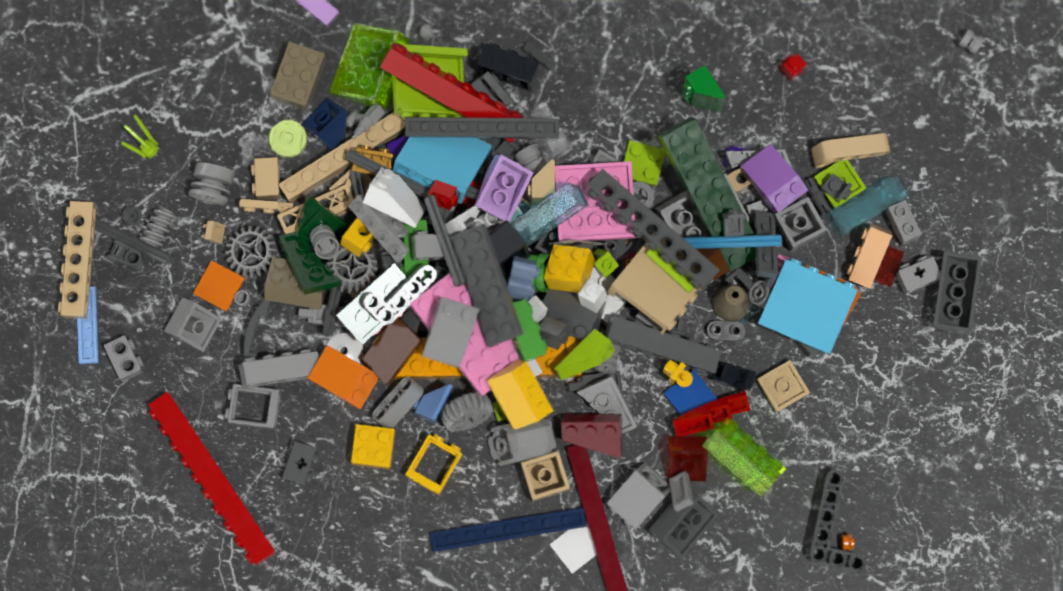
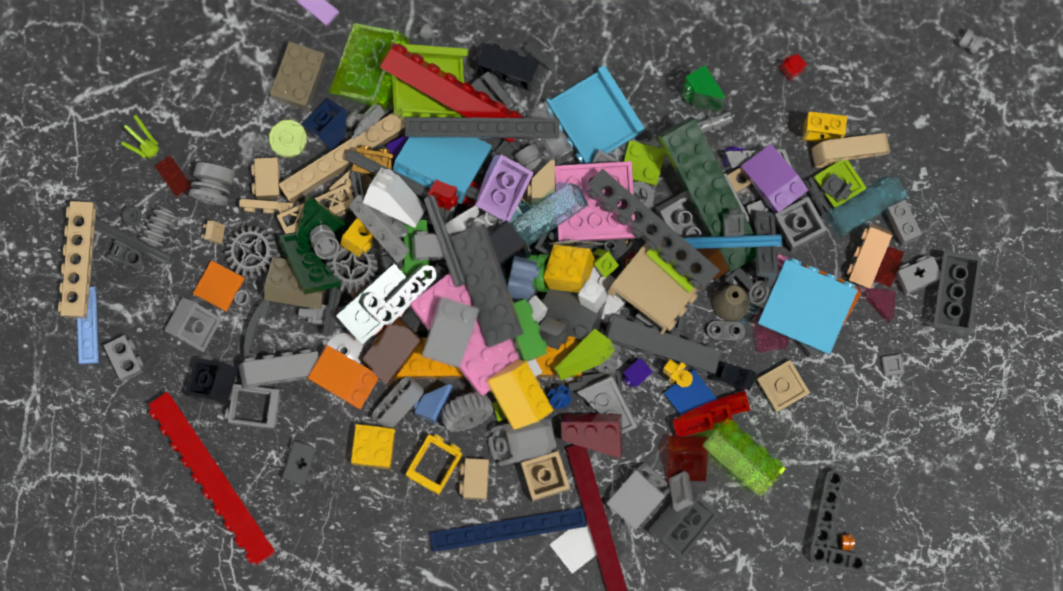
none -> clear red tile [155,155,192,197]
none -> black brick [185,358,238,406]
none -> tan brick [460,459,489,500]
none -> medium azure panel [545,65,645,164]
none -> blue gear [547,385,573,409]
none -> dark purple brick [623,358,653,389]
none -> light grey pin [698,111,733,133]
none -> clear pink bracket [754,314,788,353]
none -> yellow window [802,112,847,143]
none -> clear pink slope [864,289,896,323]
none -> light grey tile [881,354,904,377]

